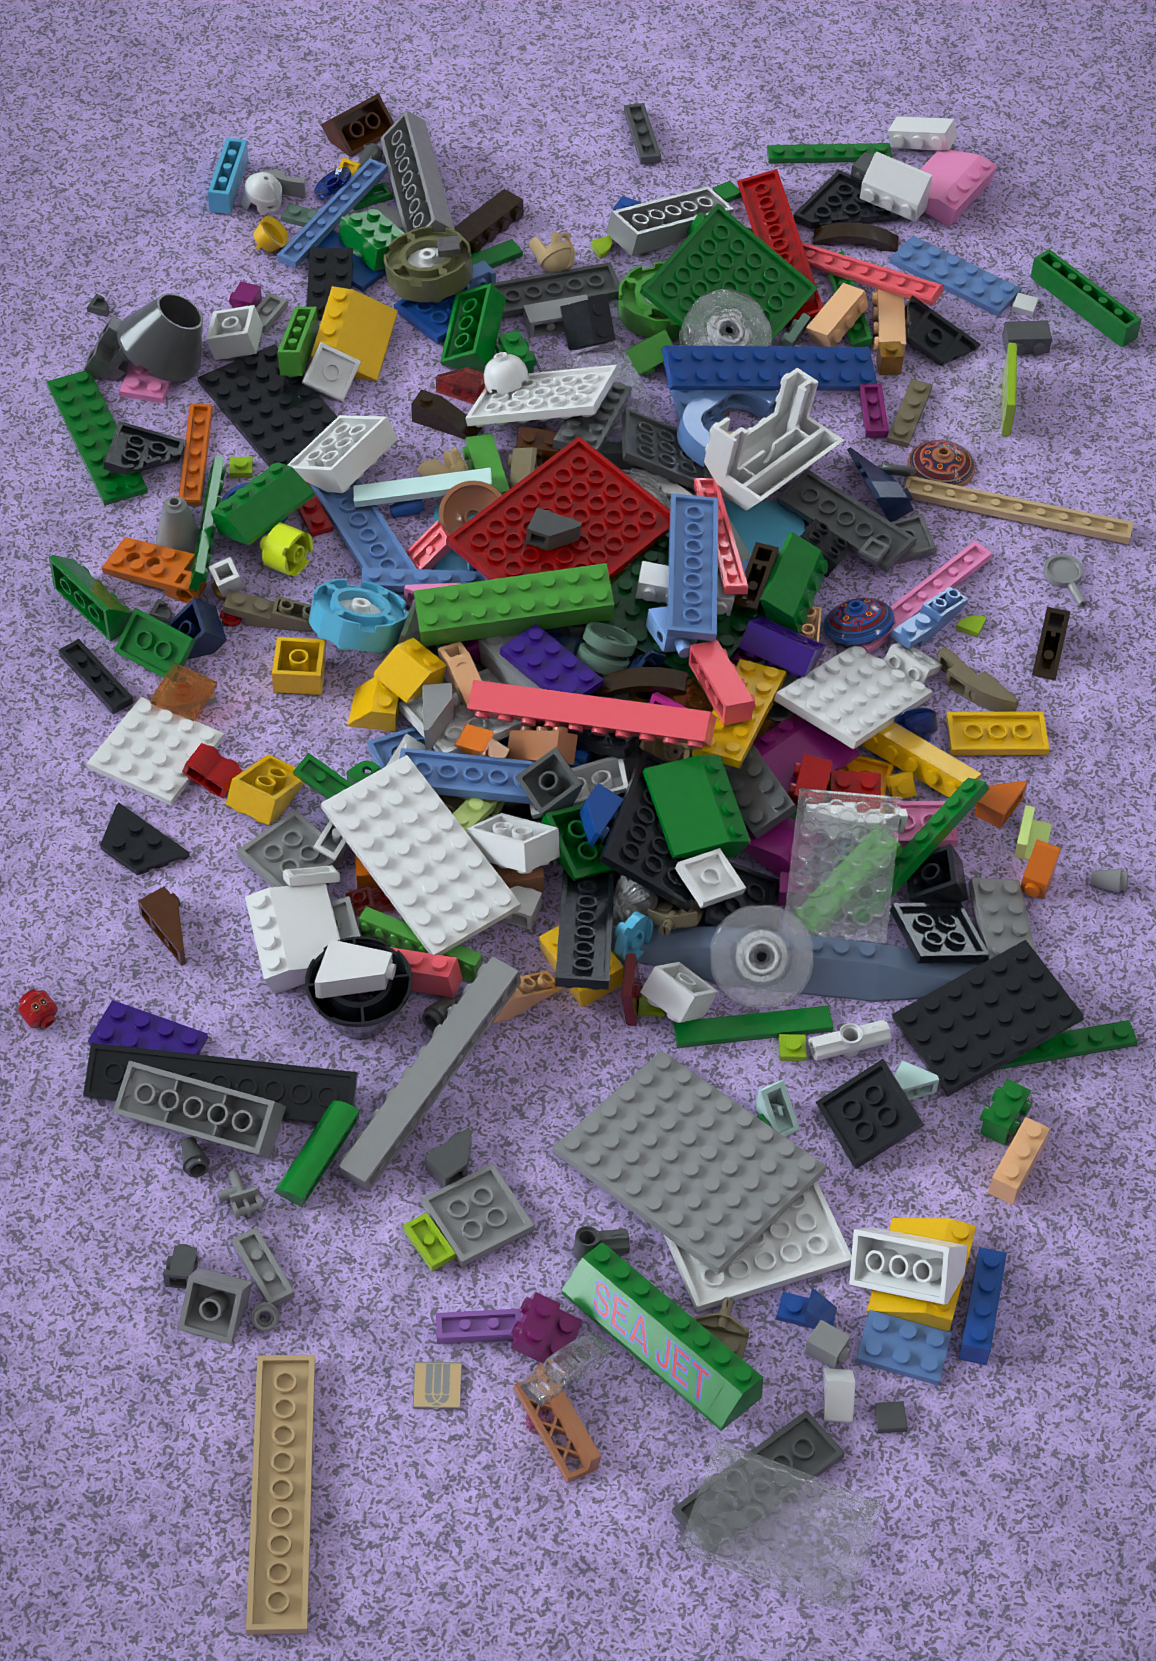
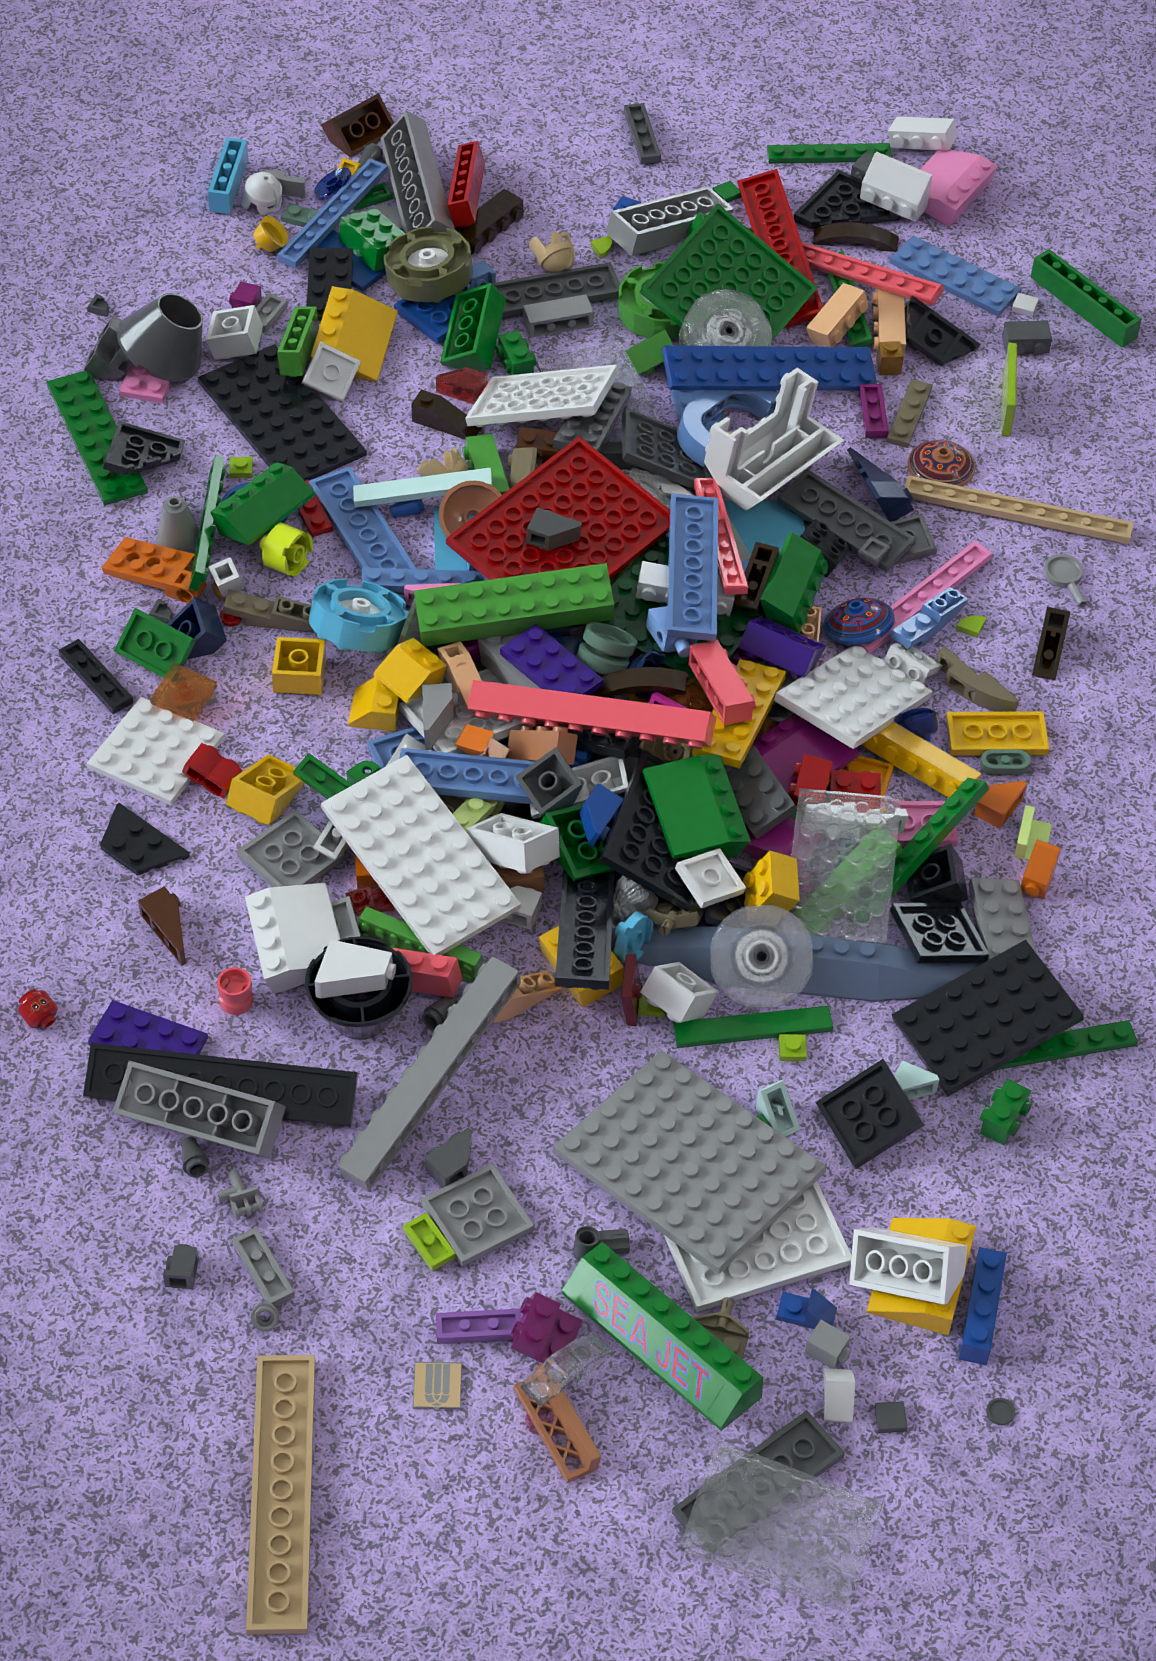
green slope [49,555,132,642] -> none
light grey slope [178,1267,252,1344] -> none
orange tile [179,404,213,506] -> none
green brick [274,1100,360,1207] -> none
white tile [283,865,340,886] -> none
white slope [288,415,398,493] -> none
coral plate [406,521,451,570] -> none
flat silver tile [437,235,460,258] -> none
green tile [471,239,523,268] -> none
white cylinder [484,352,530,394] -> none
black slope [560,296,616,350] -> none
sand green plate [780,313,811,346] -> none
white piece [808,1020,892,1061] -> none
medium blue plate [856,1310,952,1386] -> none
dark grey piece [877,460,917,477] -> none
yellow plate [886,771,917,801] -> none
light nougat brick [988,1117,1050,1205] -> none
light grey cone [1091,868,1128,893] -> none
none -> coral wheel [217,967,254,1015]
none -> red brick [447,141,485,227]
none -> yellow brick [743,851,800,927]
none -> sand green plate [980,749,1030,775]
none -> dark grey piece [986,1398,1015,1425]

